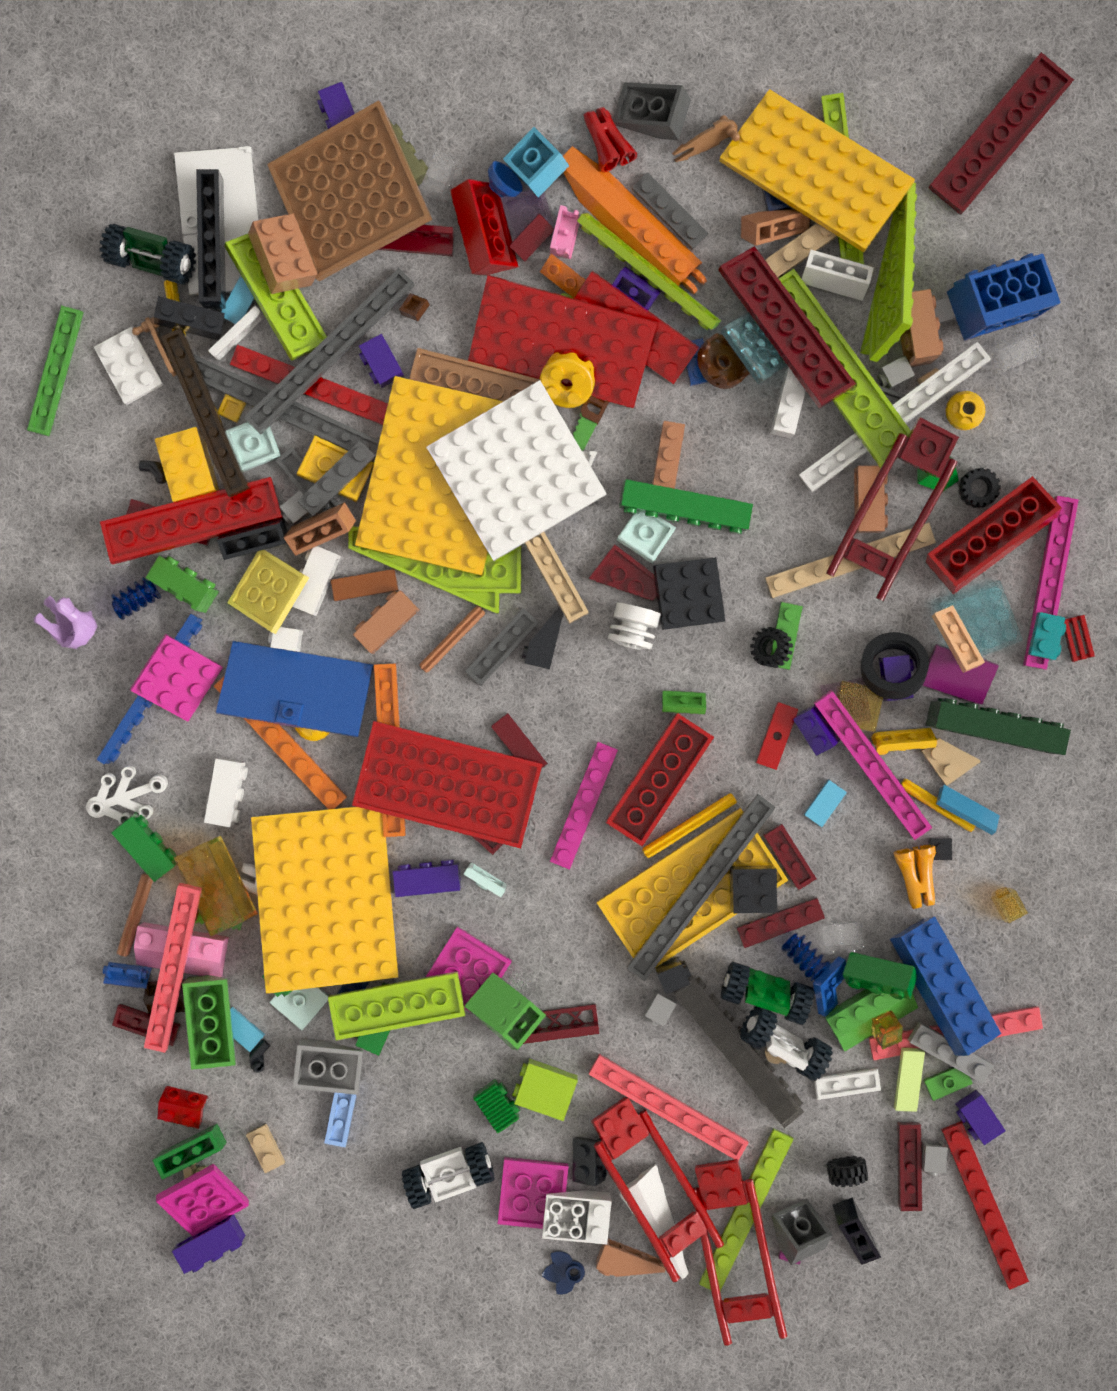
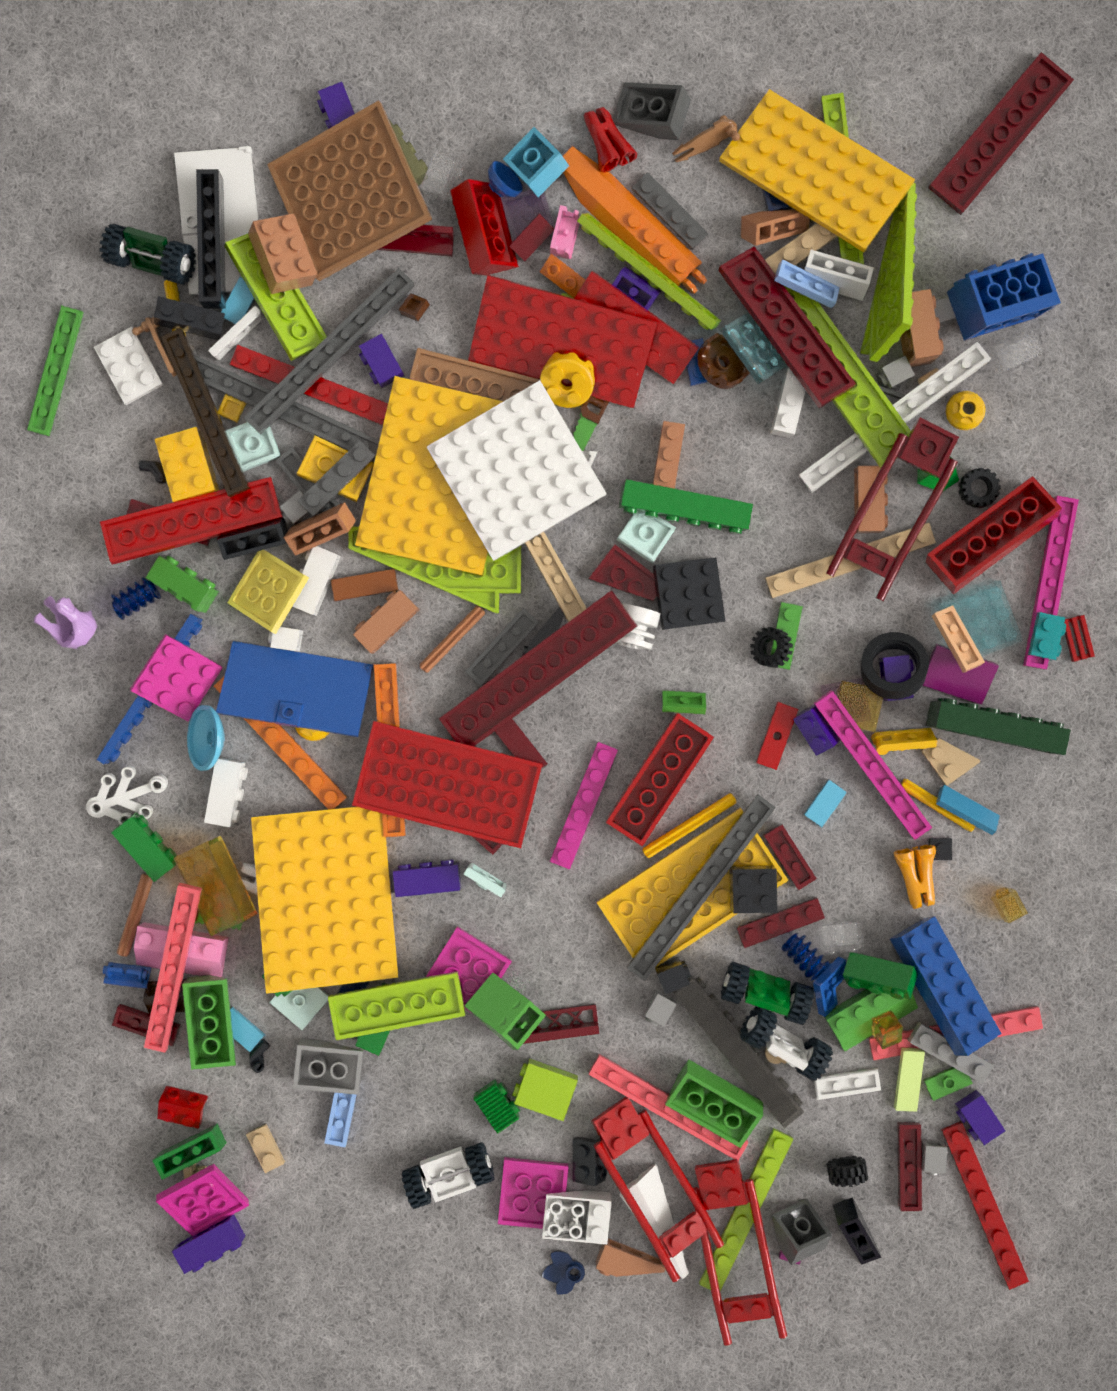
none -> medium azure dish [187,705,225,771]
none -> dark red plate [439,590,638,746]
none -> bright green slope [665,1059,763,1148]
none -> light blue plate [774,259,840,309]

